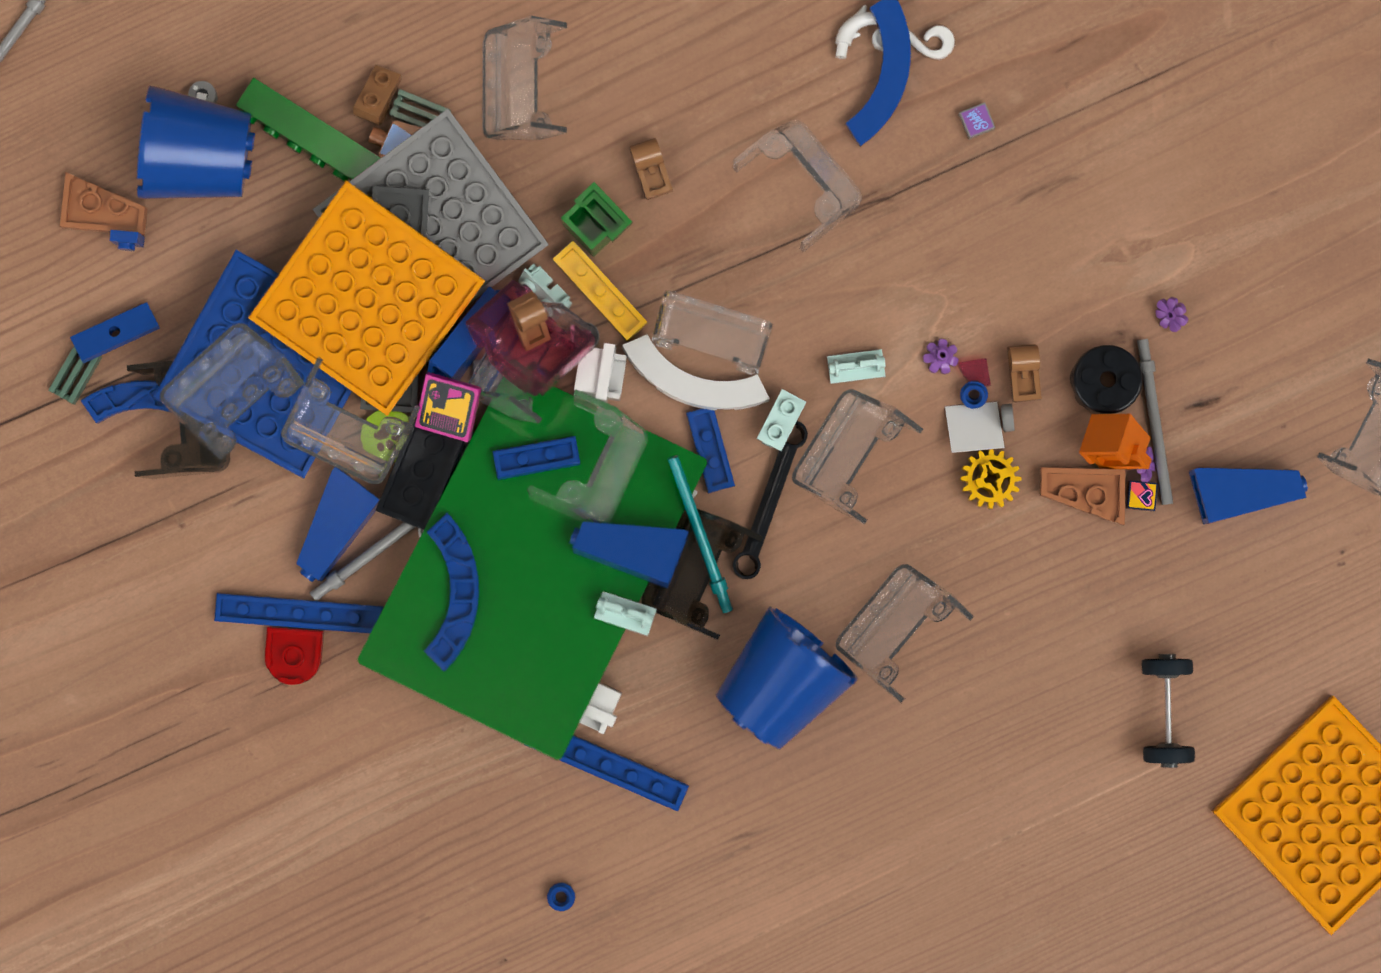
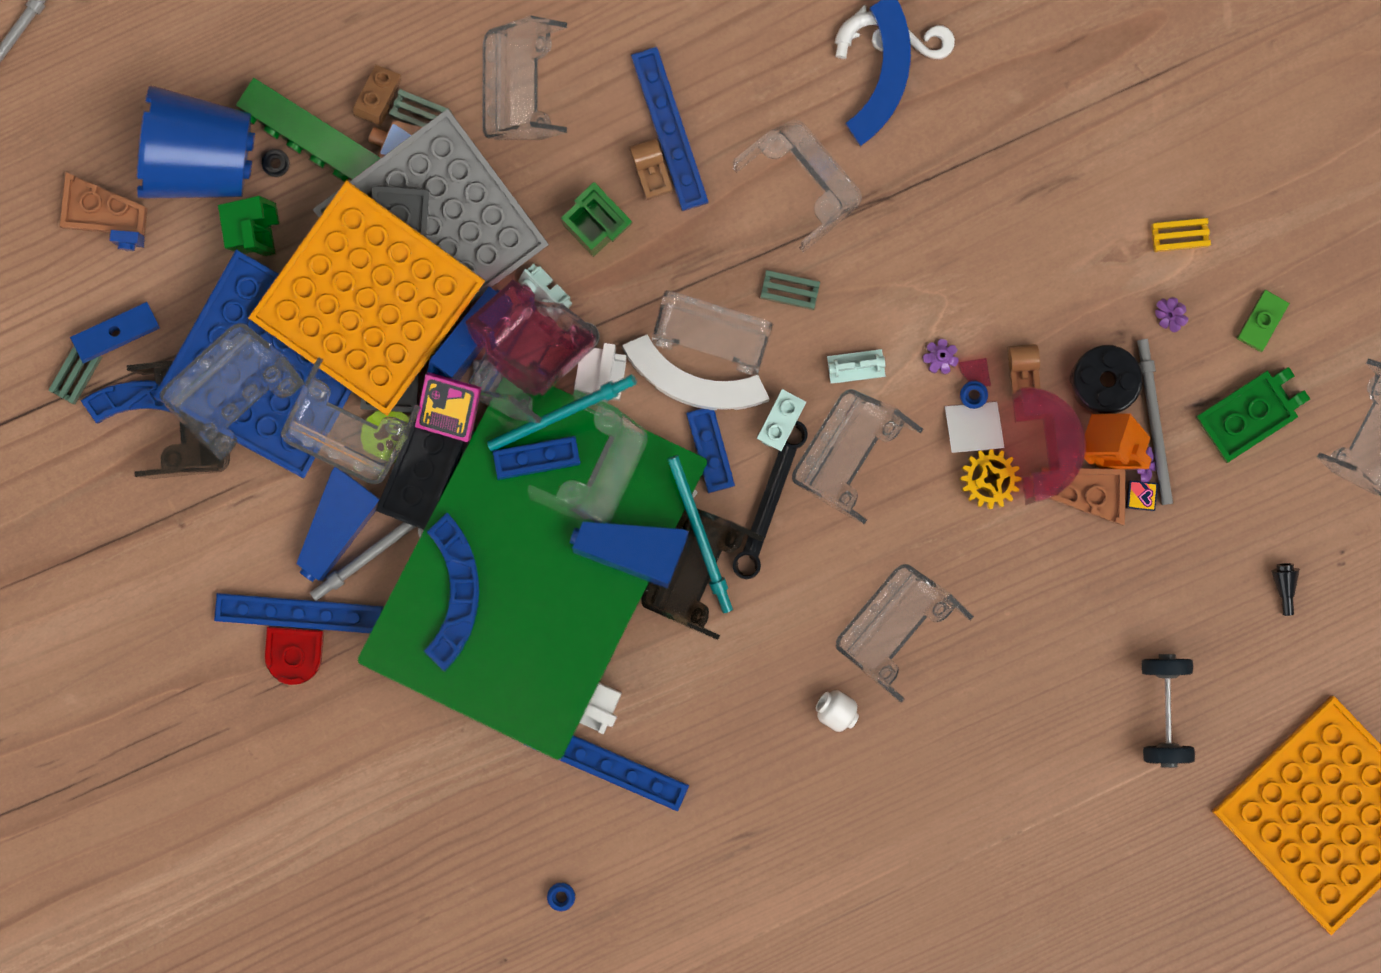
light grey tile [188,81,218,103] -> none
medium nougat plate [507,291,551,352] -> none
yellow plate [553,241,648,342] -> none
light aqua hinge [594,591,657,636] -> none
blue cone [716,606,858,749] -> none
tile [959,103,995,139] -> none
light grey tile [1001,403,1015,432] -> none
blue slope [1189,468,1308,525] -> none
none -> green plate [218,196,279,256]
none -> black plate [262,149,290,177]
none -> teal bar [487,374,637,452]
none -> blue tile [631,47,709,212]
none -> sand green tile [760,270,820,310]
none -> white head [816,690,859,732]
none -> clear pink cylinder [1012,388,1086,506]
none -> yellow tile [1151,218,1211,252]
none -> green tile [1196,367,1310,463]
none -> bright green plate [1237,290,1290,352]
none -> black cone [1271,563,1300,616]

